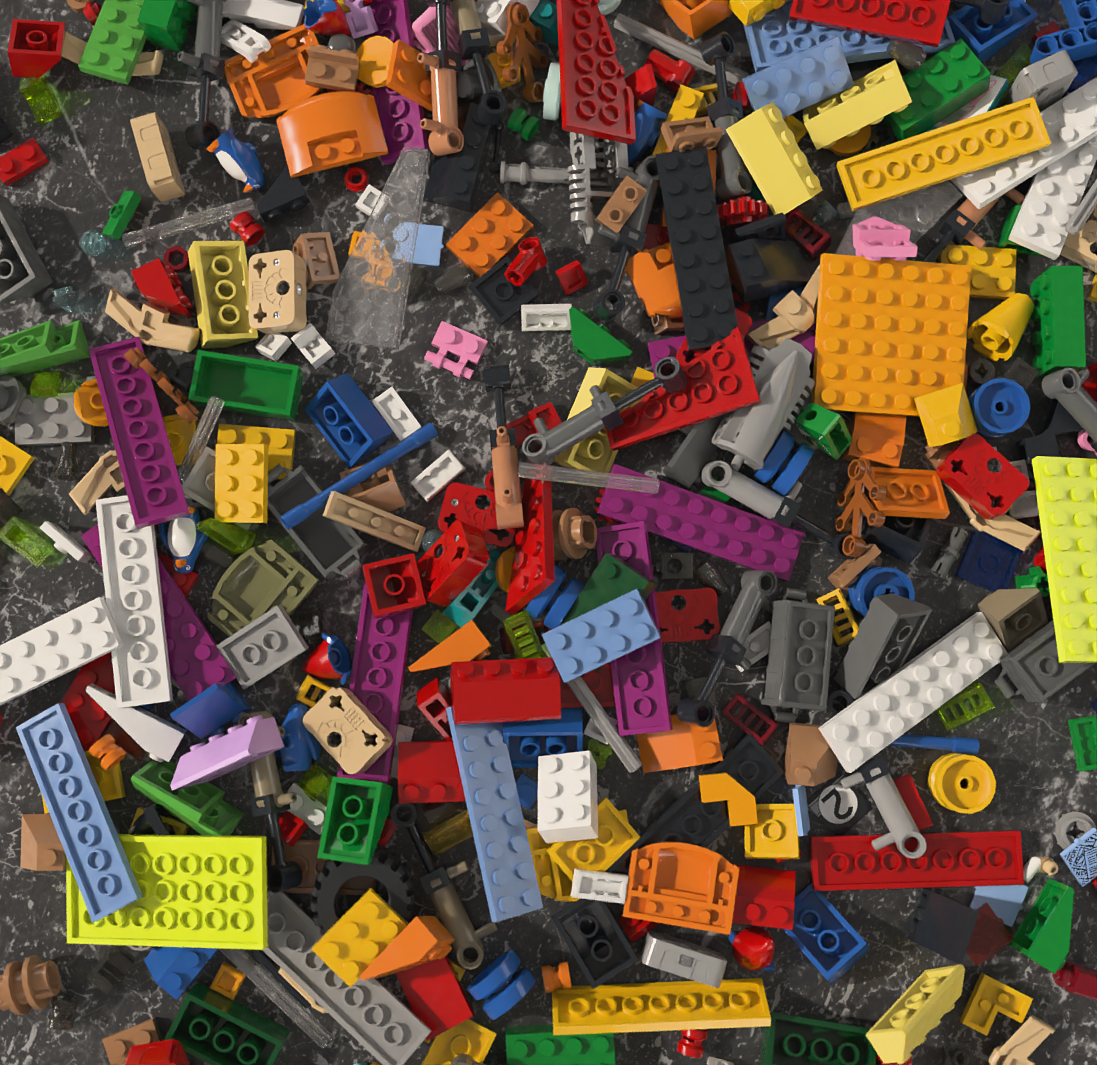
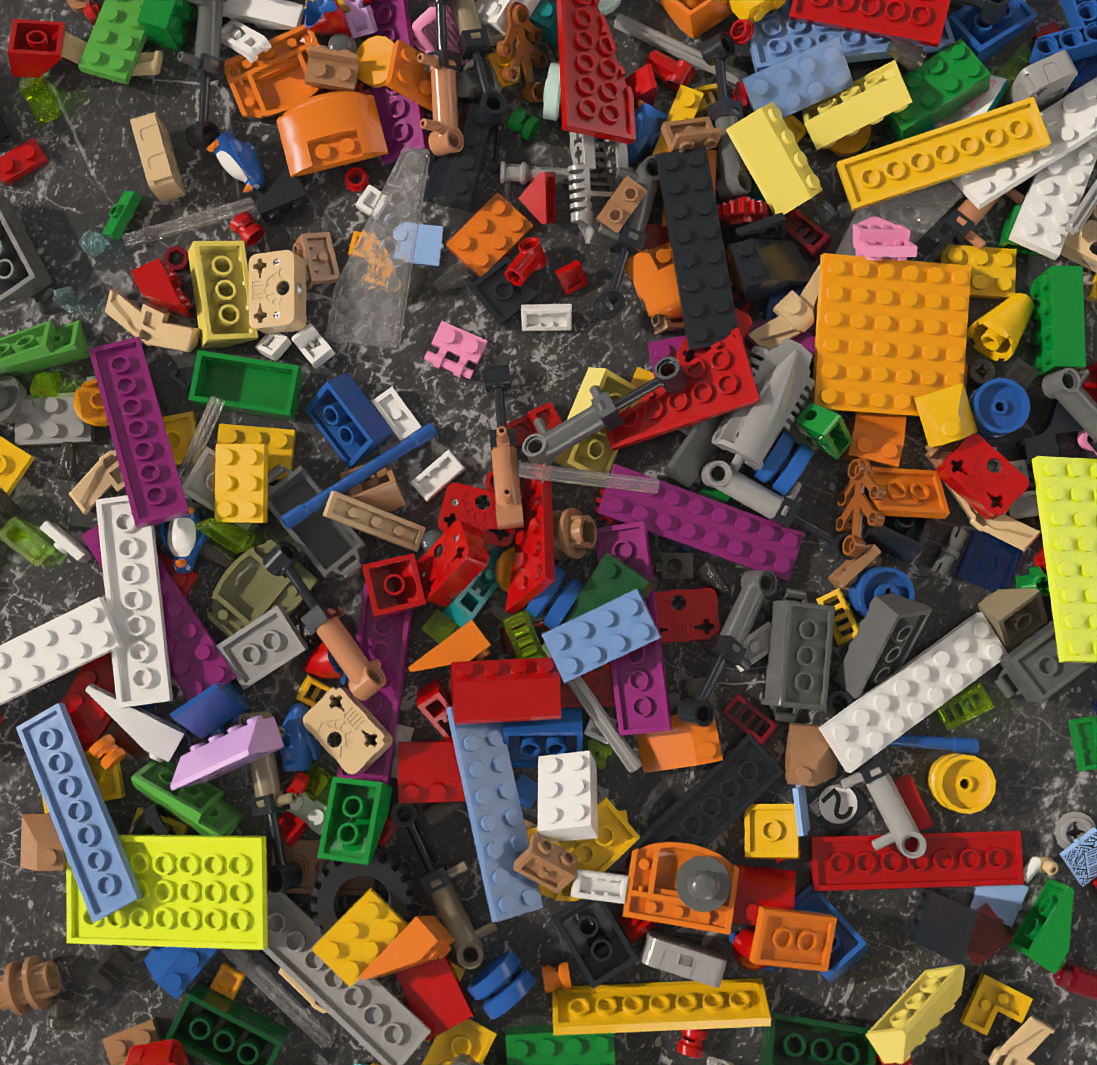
dark orange plant [123,347,199,424] -> none
clear yellow plate [423,810,473,856] -> none
green slope [569,306,633,366] -> none
light orange tile [699,772,758,826] -> none
none -> piece [262,540,386,701]
none -> red tile [286,771,310,797]
none -> medium nougat bracket [513,833,578,894]
none -> slope [519,171,556,224]
none -> dark grey plate [676,855,731,912]
none -> red plate [730,19,754,45]
none -> orange plate [750,906,837,972]

